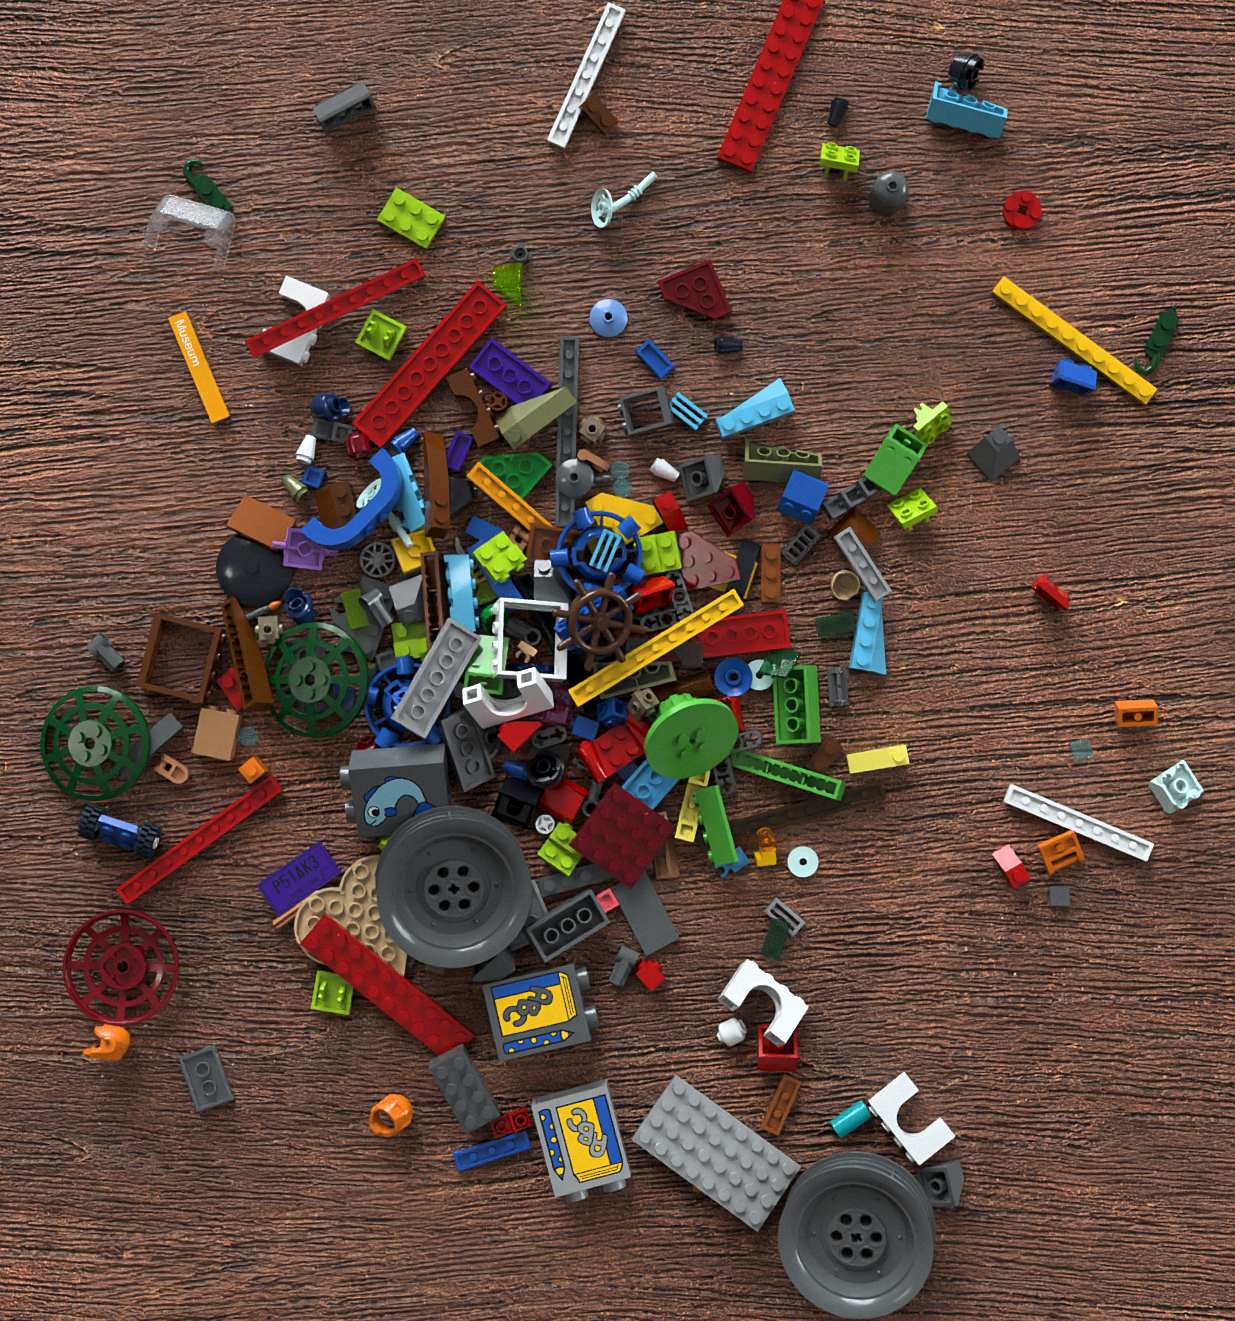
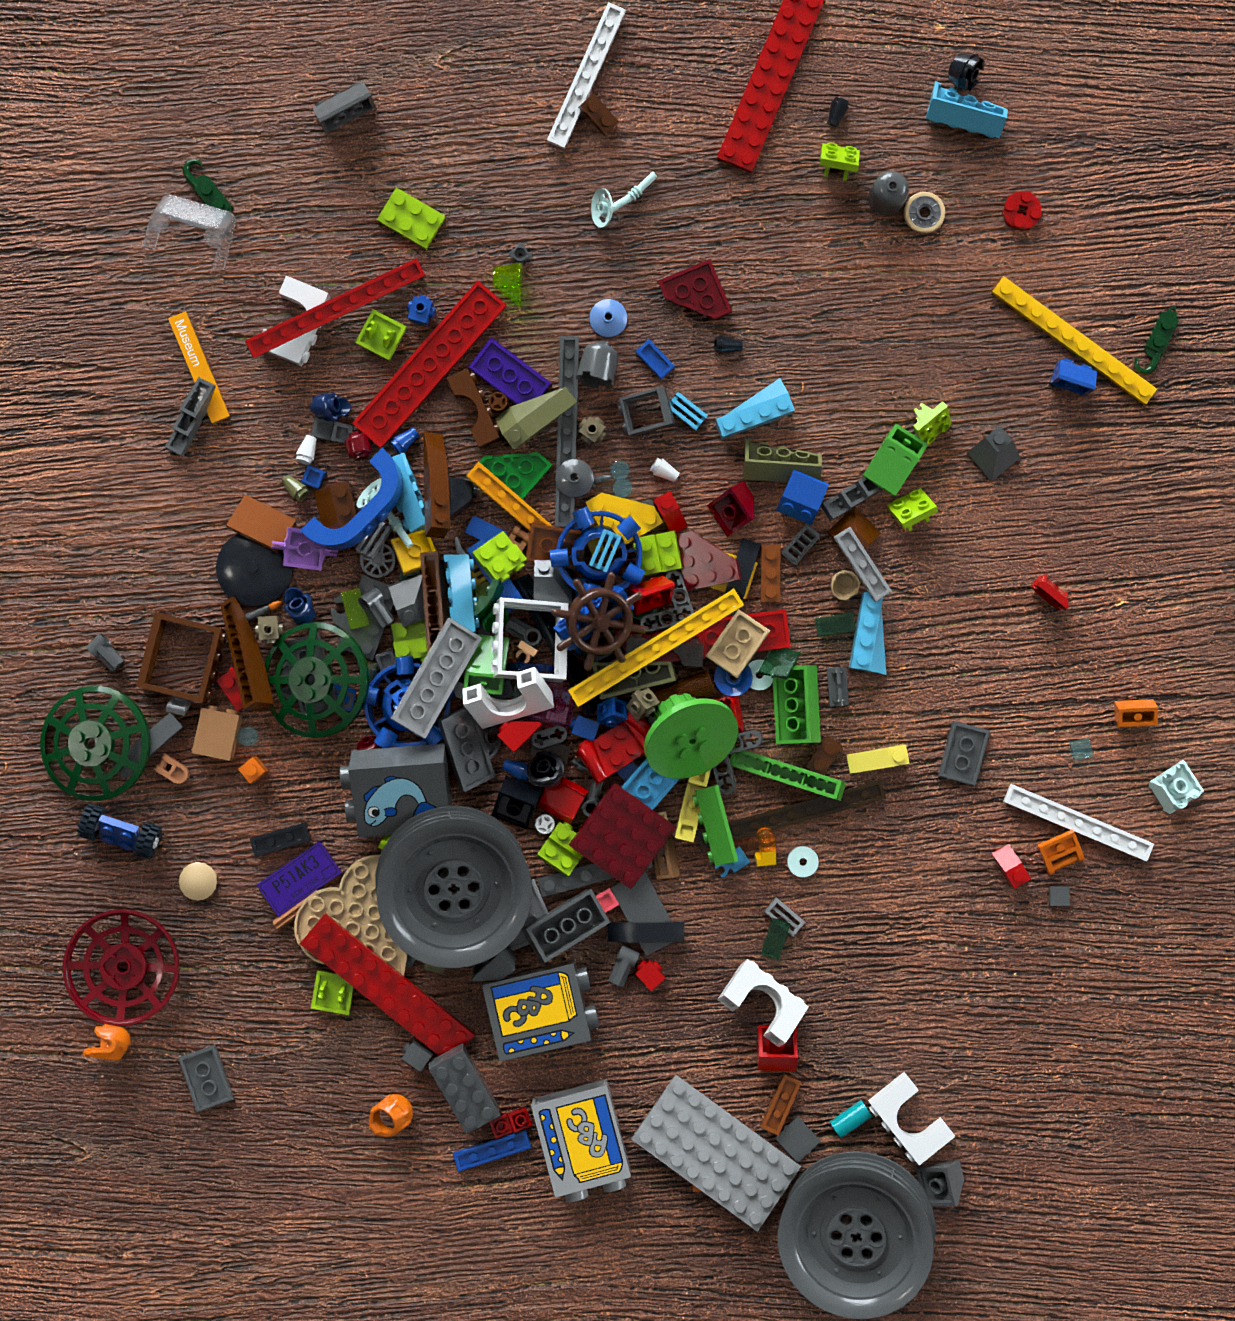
red plate [116,775,284,905] -> none
dark purple tile [446,430,475,473] -> none
nougat plate [577,449,611,473] -> none
dark grey slope [678,454,725,502] -> none
white head [717,1017,747,1046] -> none
none -> dark grey slope [165,377,216,457]
none -> light grey tile [166,696,191,716]
none -> tan dish [179,862,217,901]
none -> black plate [249,822,311,857]
none -> light grey tile [355,522,393,560]
none -> dark grey brick [401,1040,433,1072]
none -> blue brick [407,295,436,327]
none -> dark green slope [473,579,504,621]
none -> dark grey cylinder [576,341,618,389]
none -> black slope [607,921,685,943]
none -> tan tile [706,609,770,678]
none -> dark grey piece [774,1116,821,1163]
none -> wheel [904,192,945,233]
none -> dark grey tile [938,721,990,786]

